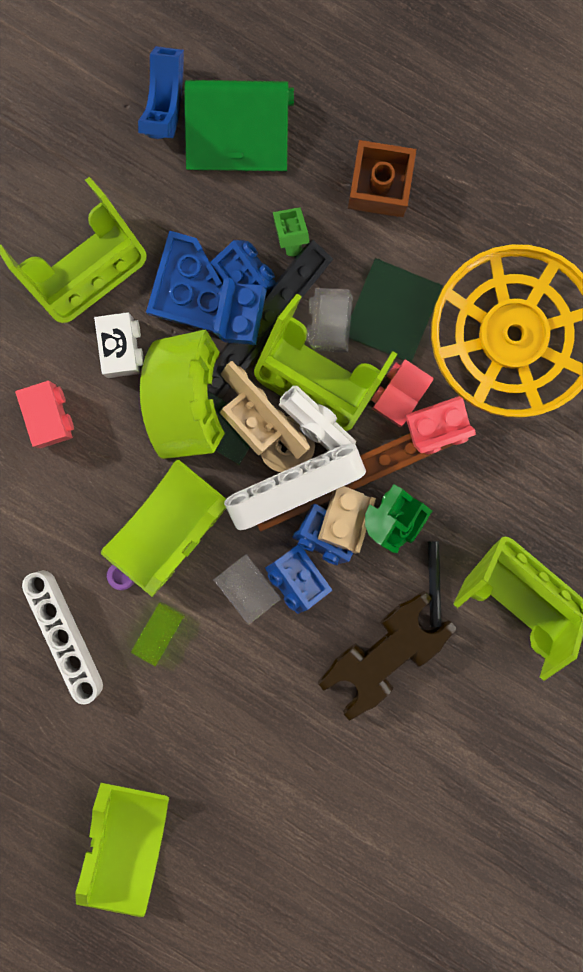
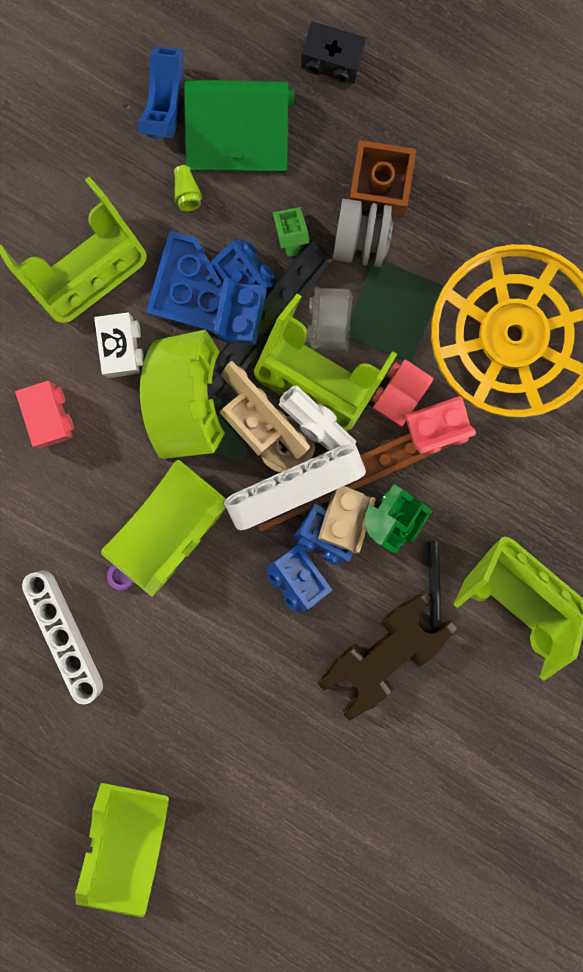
clear neon green plate [131,602,185,666] -> none
clear plate [213,554,281,625] -> none
none -> lime cone [174,165,202,212]
none -> black brick [301,21,366,84]
none -> light grey wheel [333,198,393,267]

